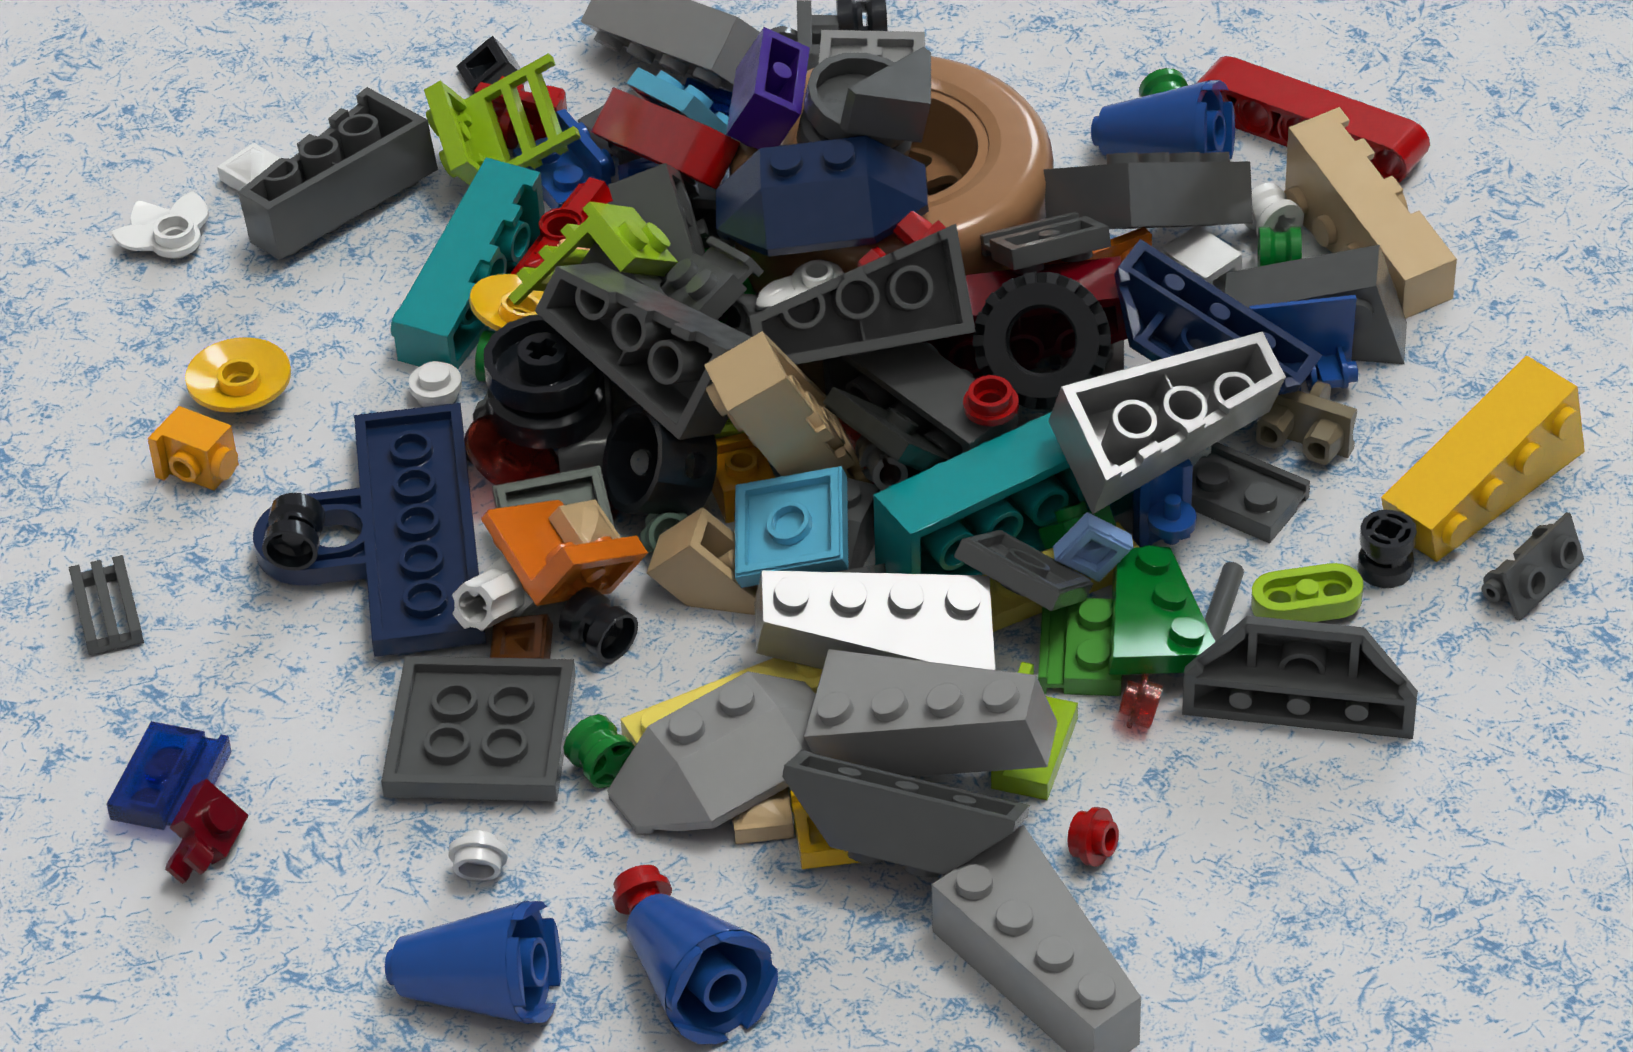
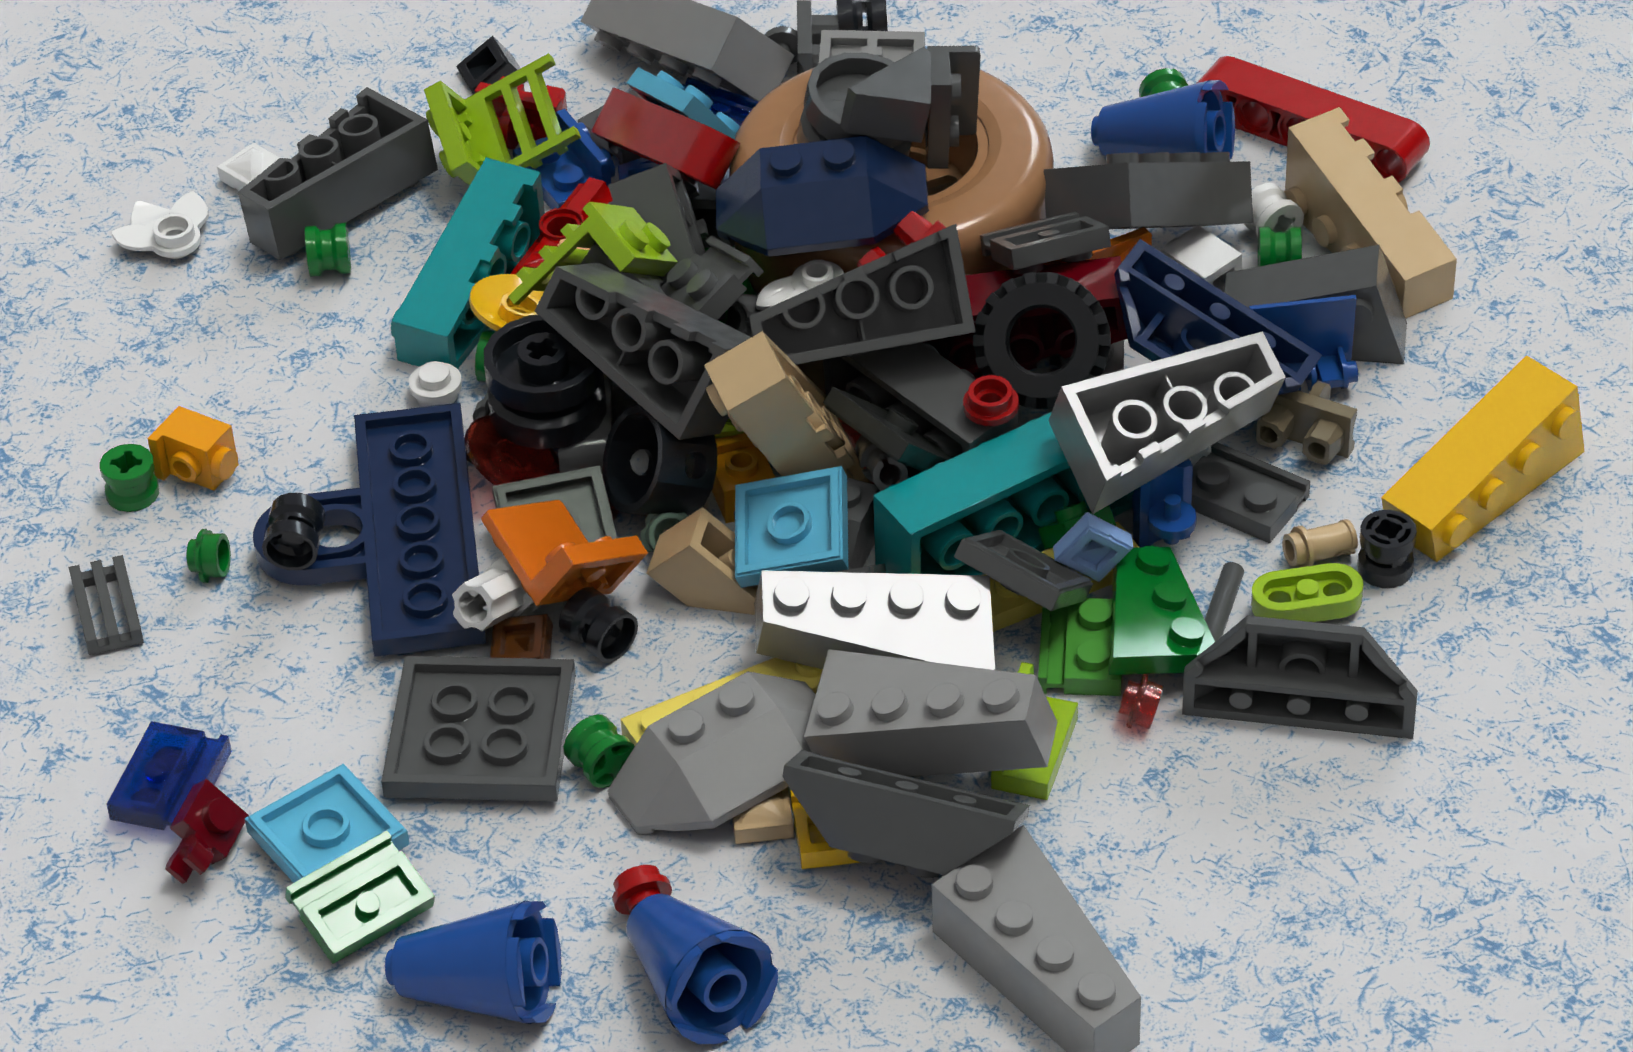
yellow dish [185,337,291,413] -> none
white plate [448,830,508,881] -> none
tan tile [549,499,621,545] -> none
dark purple brick [726,27,810,149] -> none
red plate [1067,807,1119,867] -> none
dark grey hinge [1481,512,1584,620] -> none
none -> green wheel [100,444,159,512]
none -> green plate [186,529,231,583]
none -> medium azure plate [245,763,410,883]
none -> plate [285,830,435,964]
none -> green wheel [305,223,351,277]
none -> dark grey bracket [924,46,981,169]
none -> tan pin [1282,519,1358,567]

